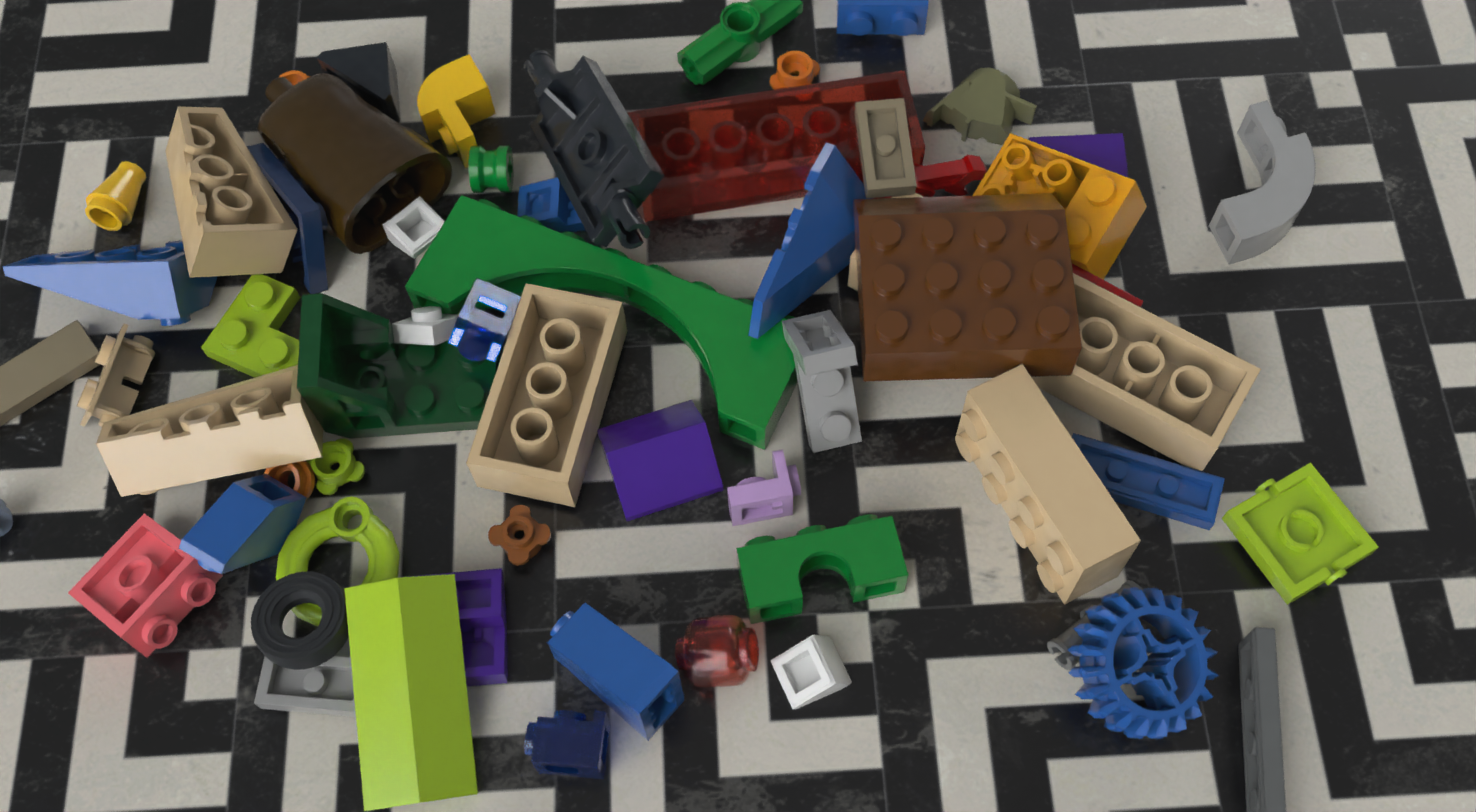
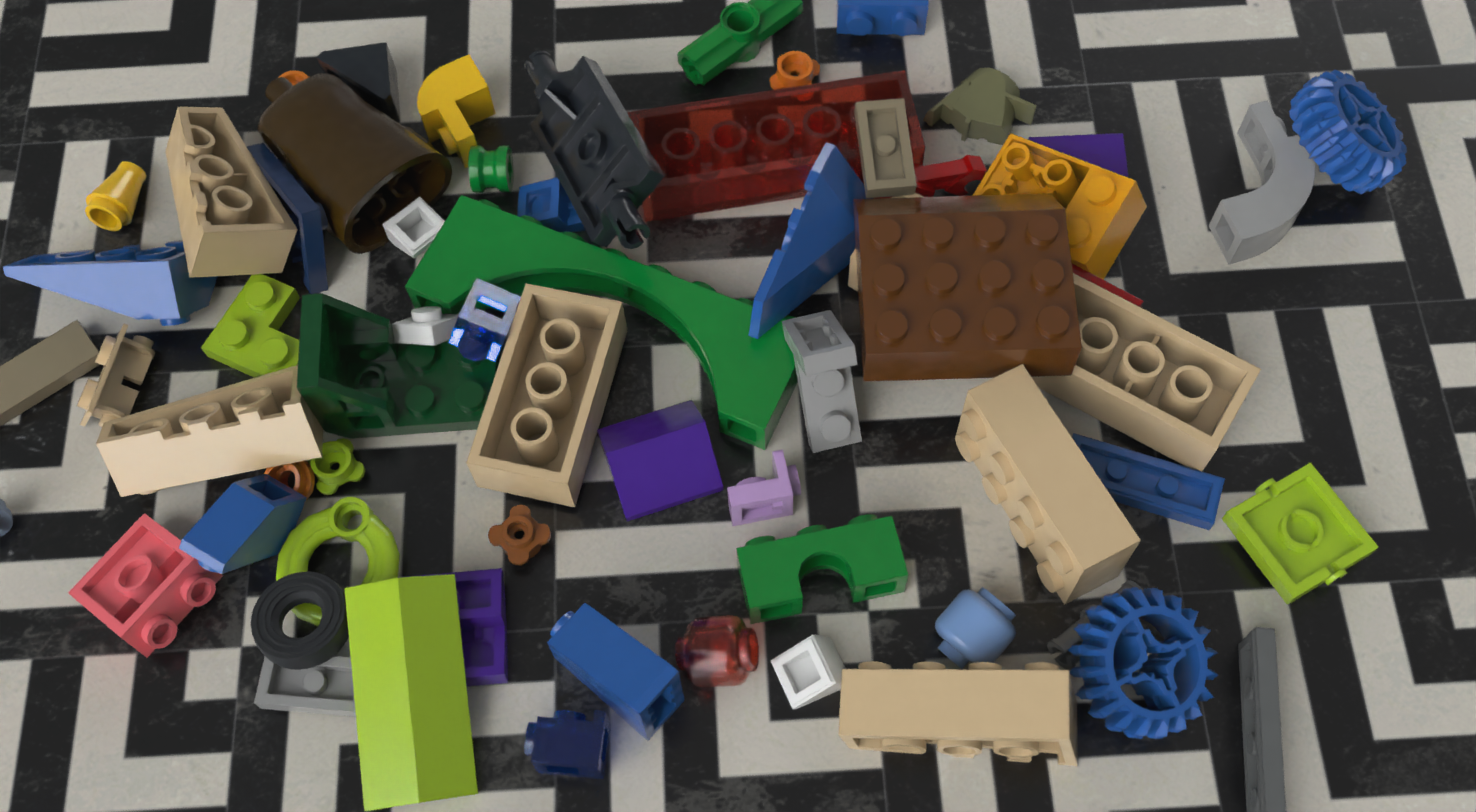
none -> tan wedge [838,661,1078,766]
none -> medium blue head [935,587,1016,669]
none -> blue gear [1289,70,1407,194]

